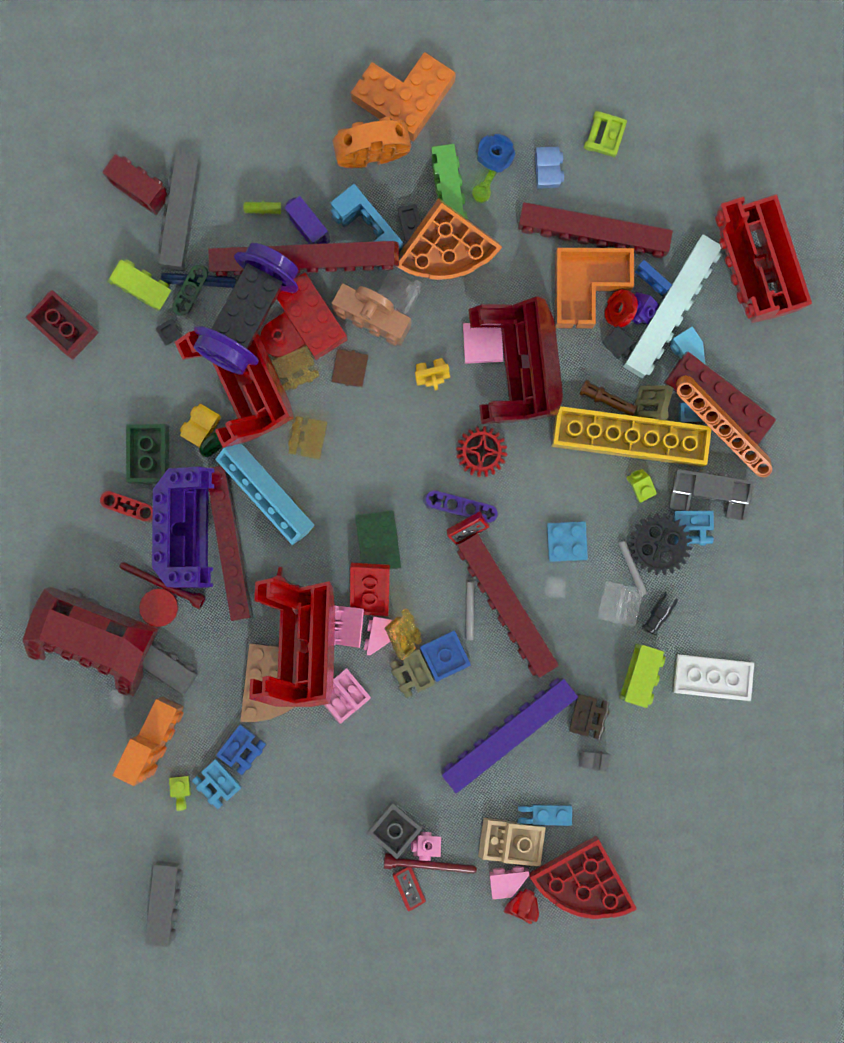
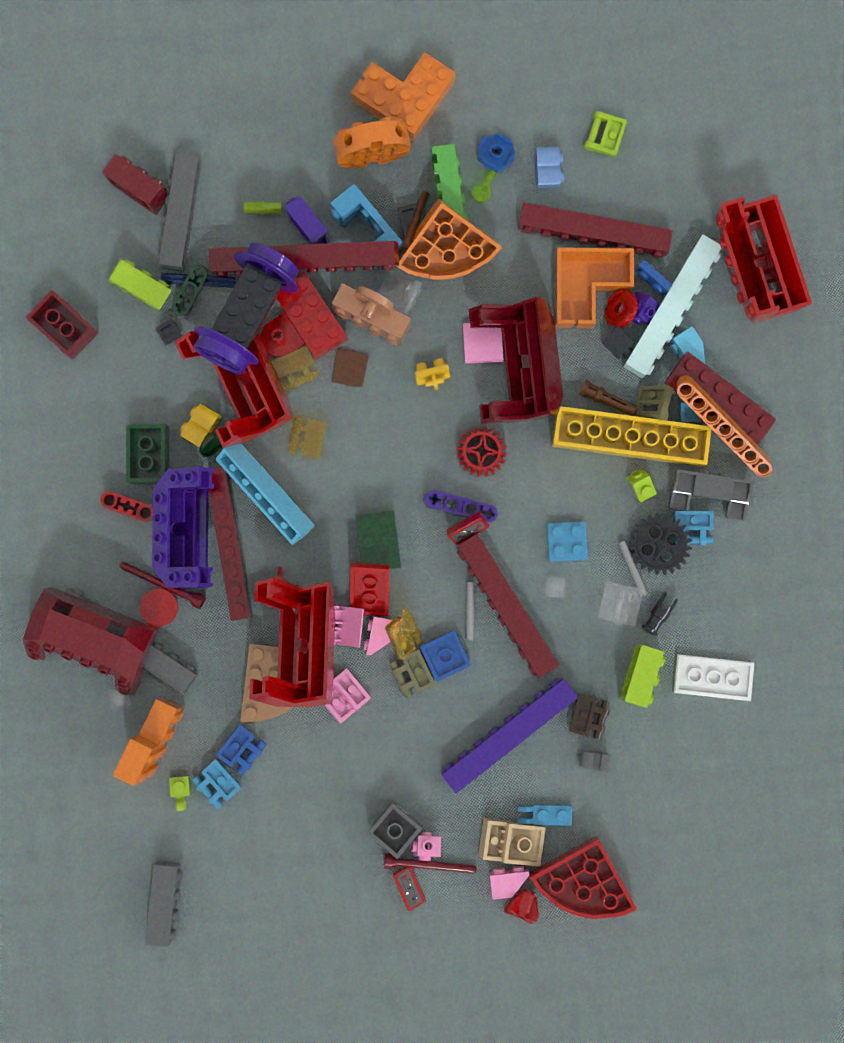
none -> copper bar [402,191,429,248]

